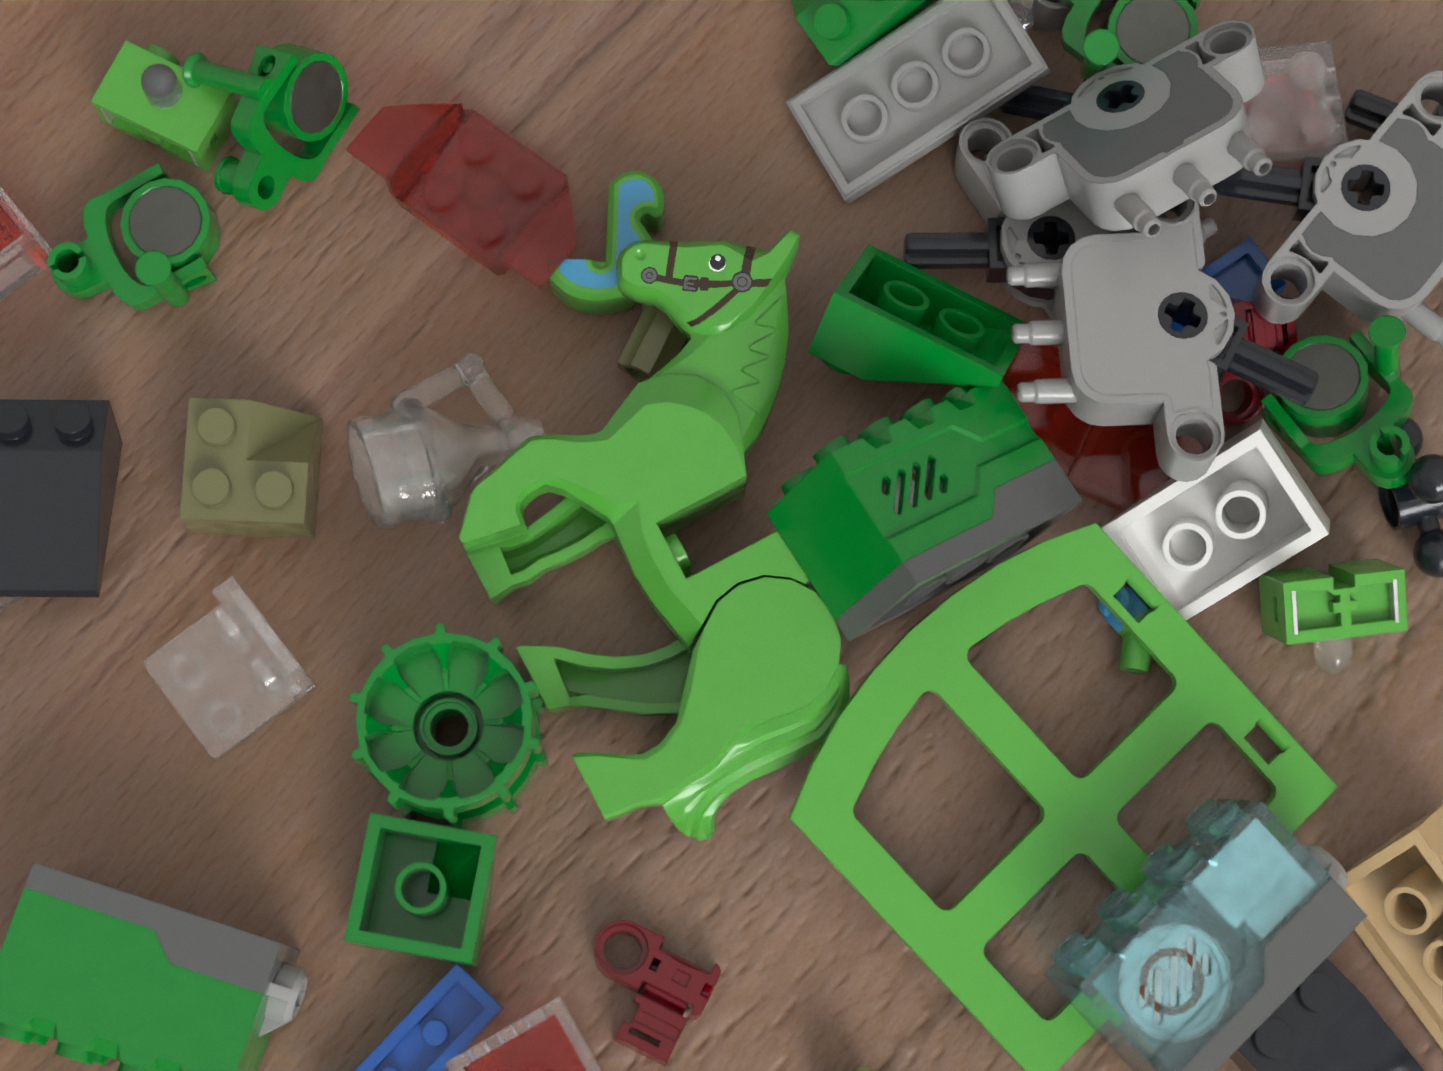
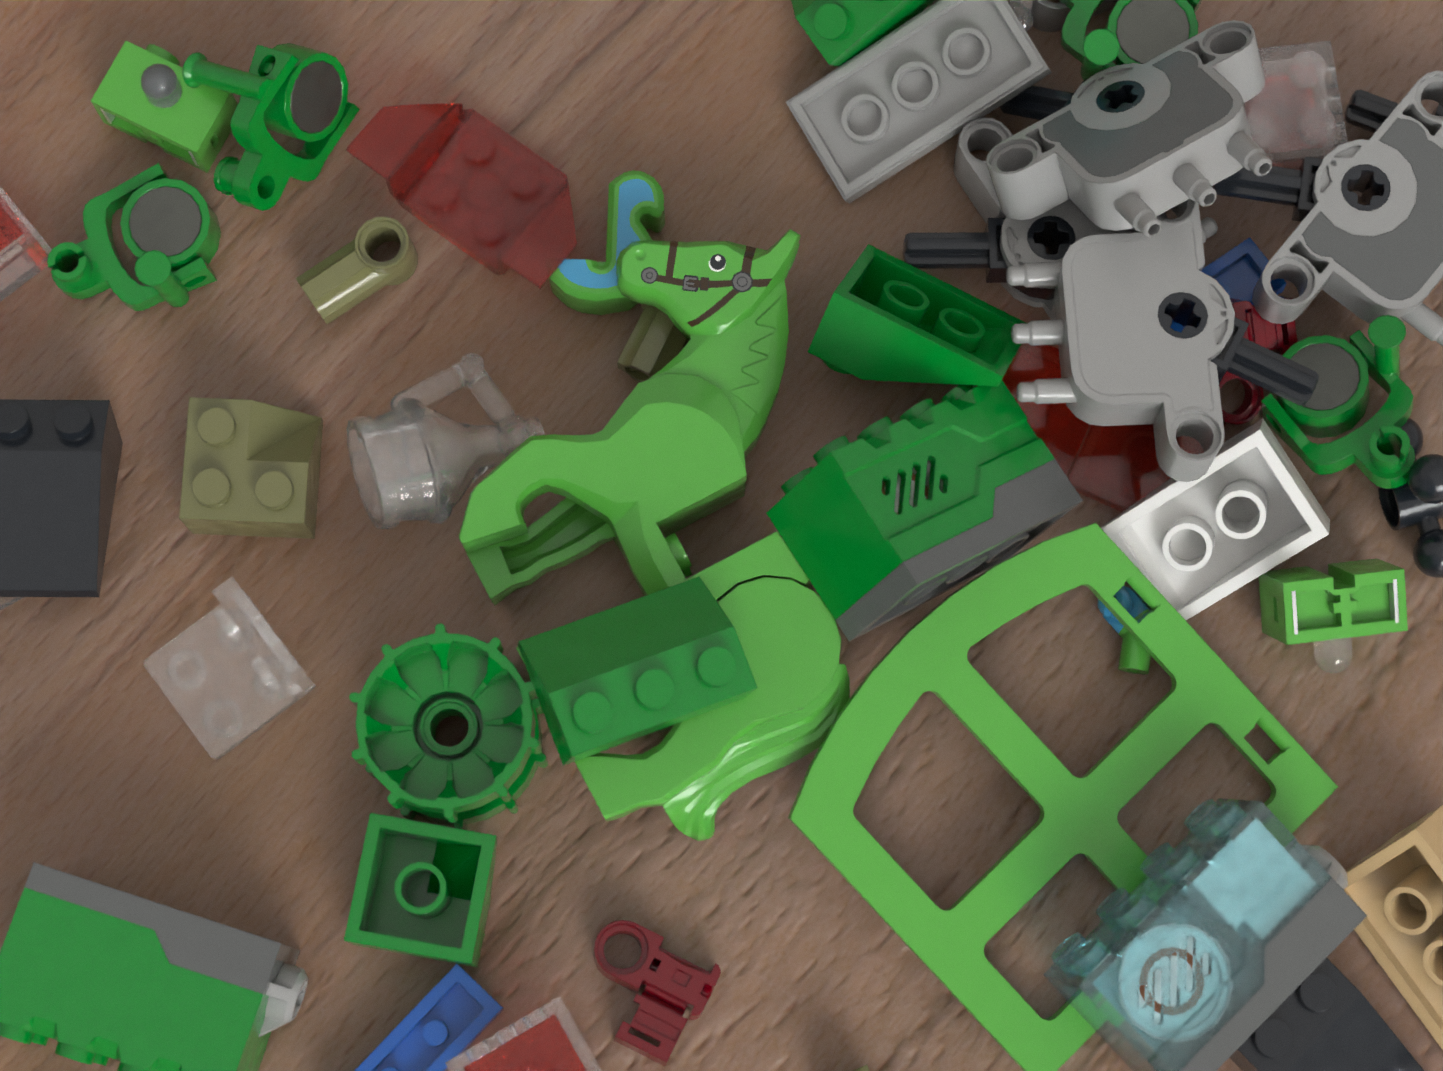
none -> olive piece [295,217,418,325]
none -> green slope [517,576,758,766]

